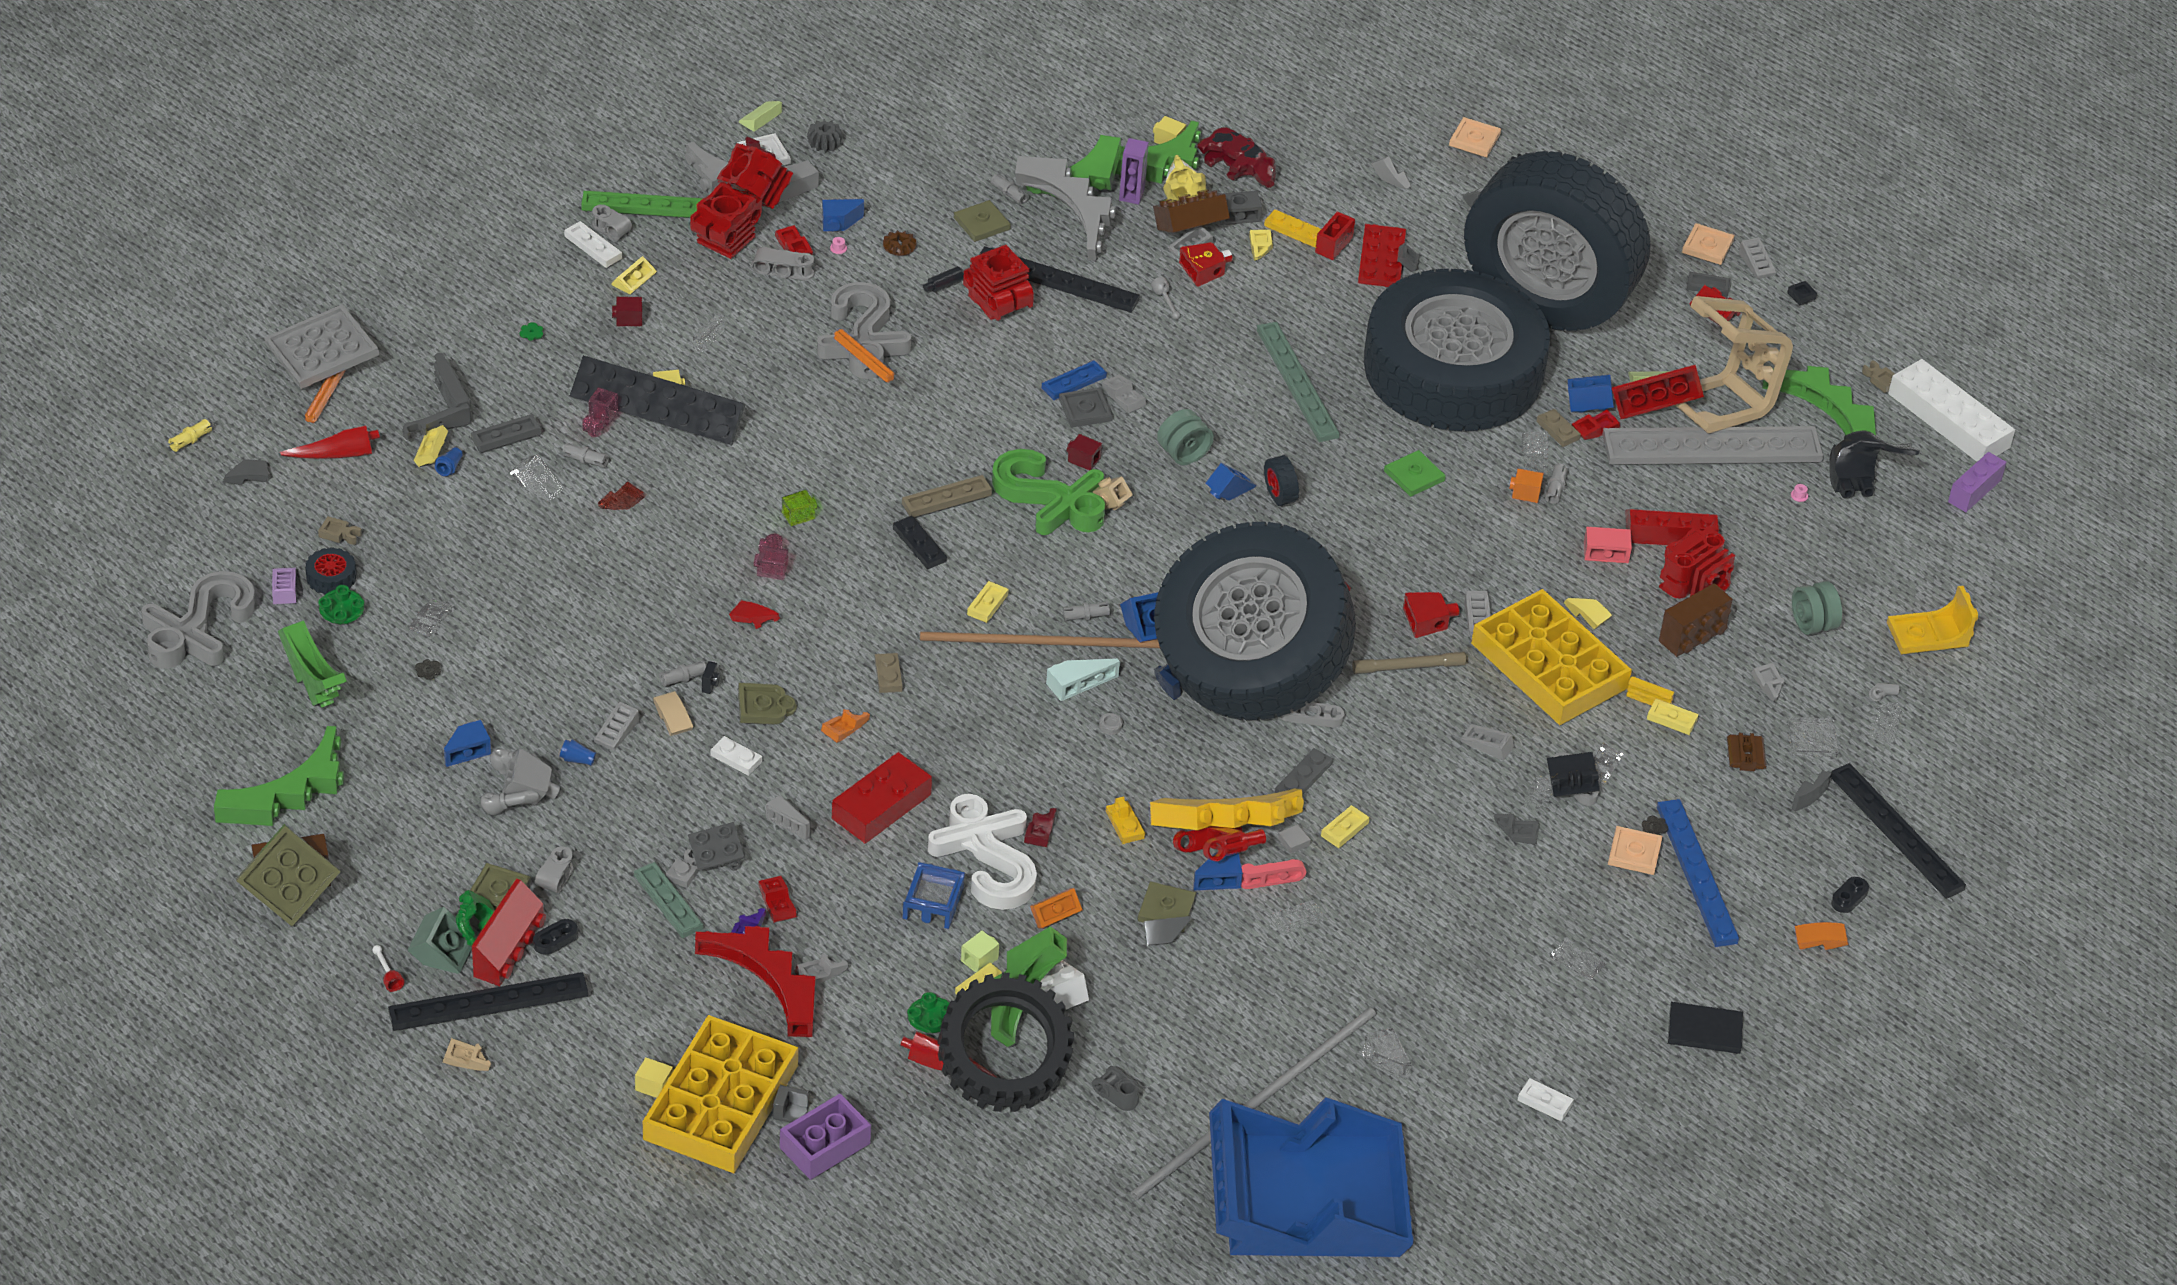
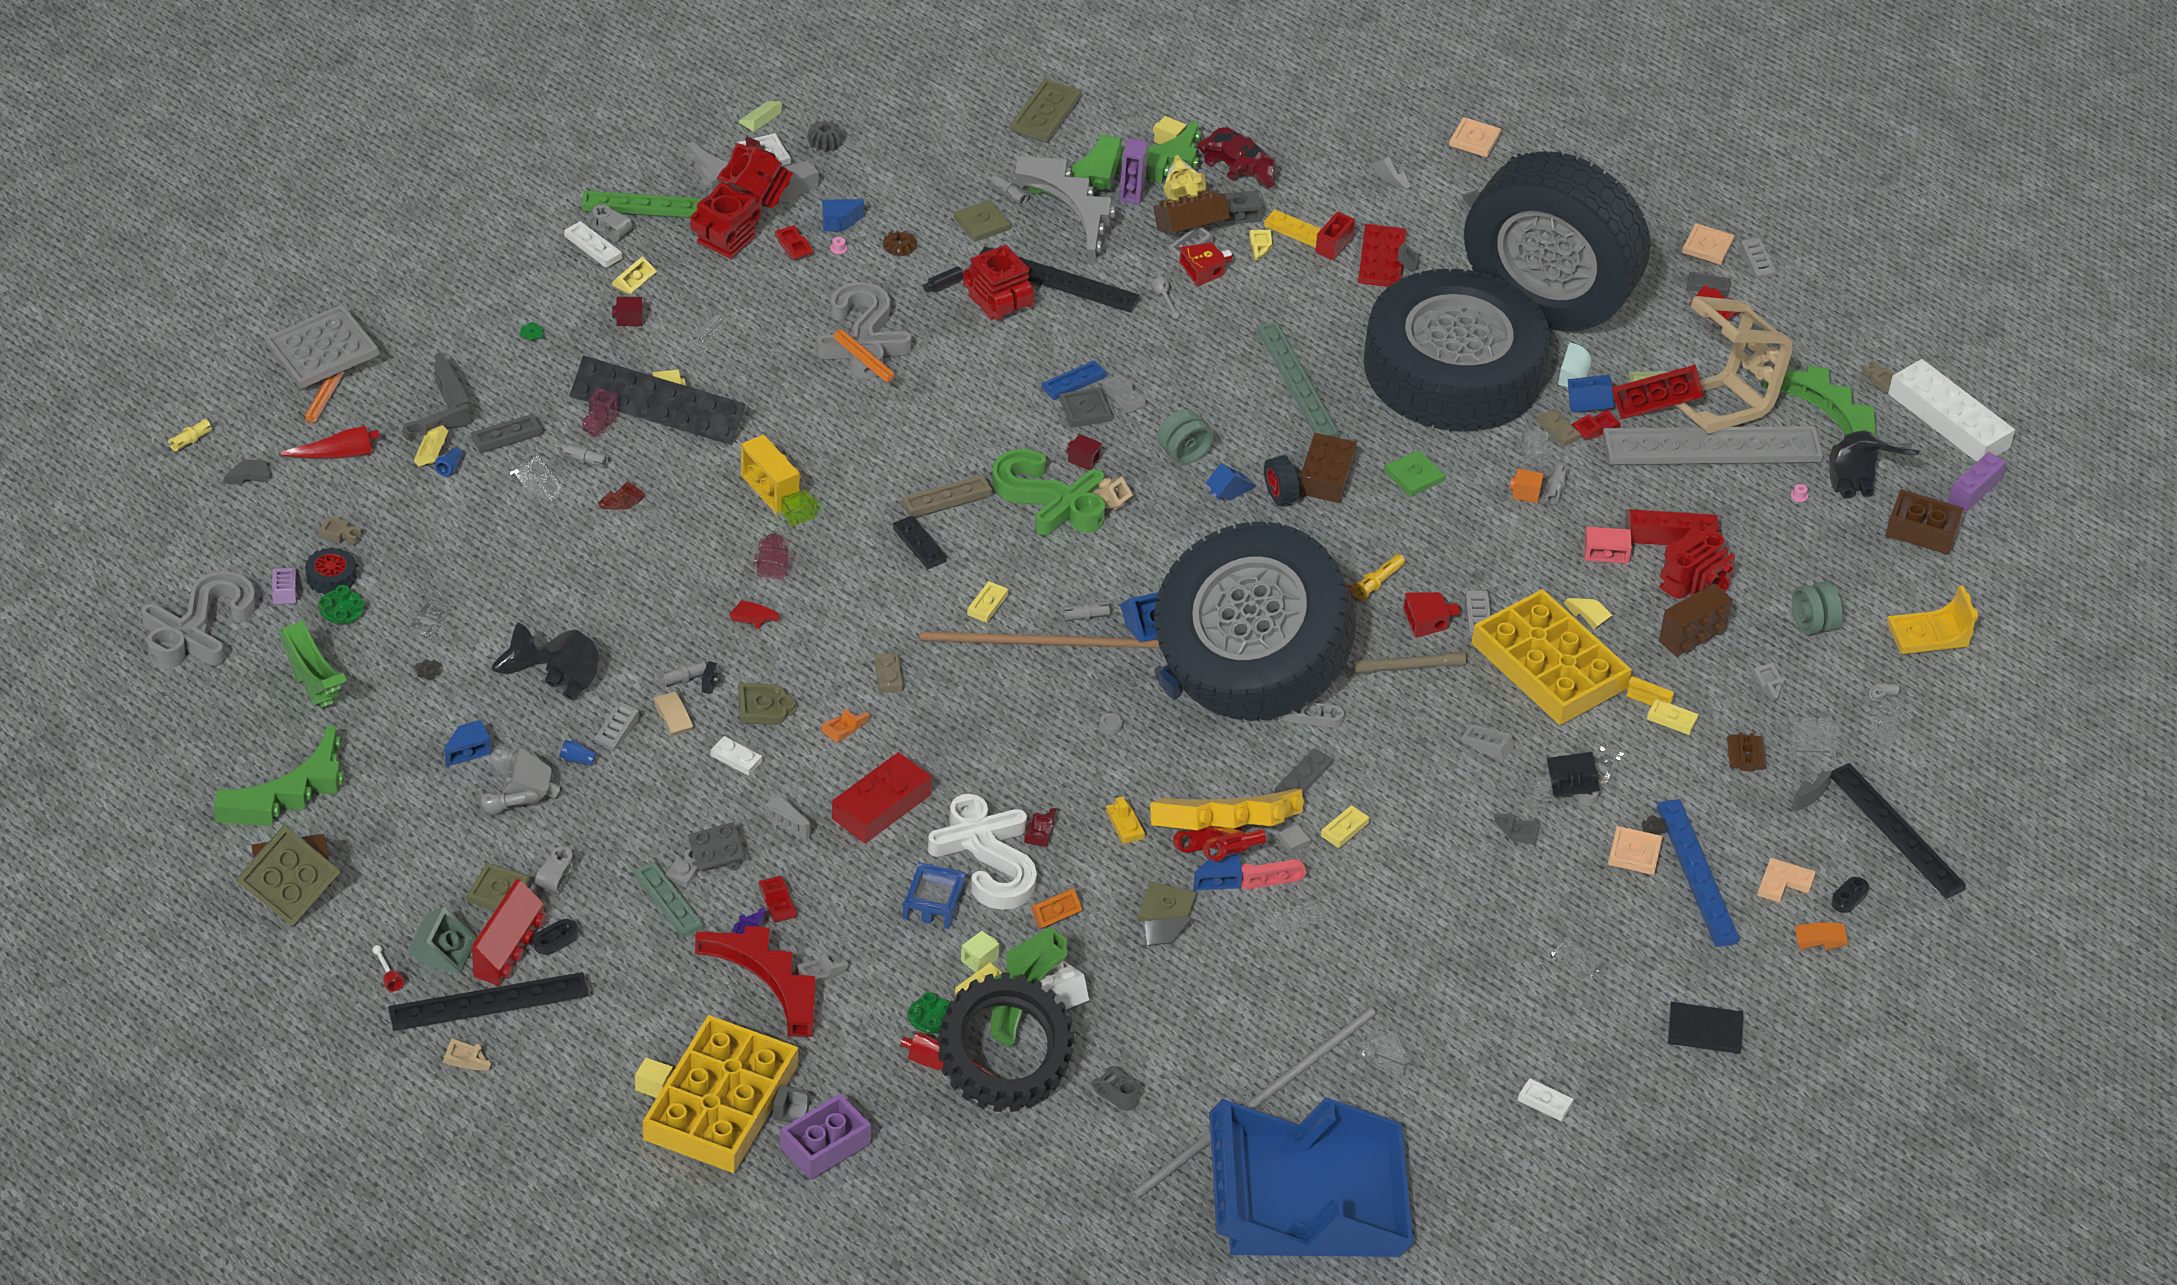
green piece [456,890,495,947] -> none
light grey piece [752,247,814,281] -> none
light aqua slope [1046,658,1120,701] -> none
black plate [1787,281,1817,305] -> none
none -> black hips [491,622,599,700]
none -> yellow brick [741,434,801,515]
none -> olive plate [1010,79,1081,142]
none -> reddish brown brick [1299,433,1357,504]
none -> yellow pin [1351,554,1405,601]
none -> light aqua brick [1558,342,1592,387]
none -> light nougat plate [1757,858,1816,902]
none -> reddish brown brick [1885,489,1964,555]

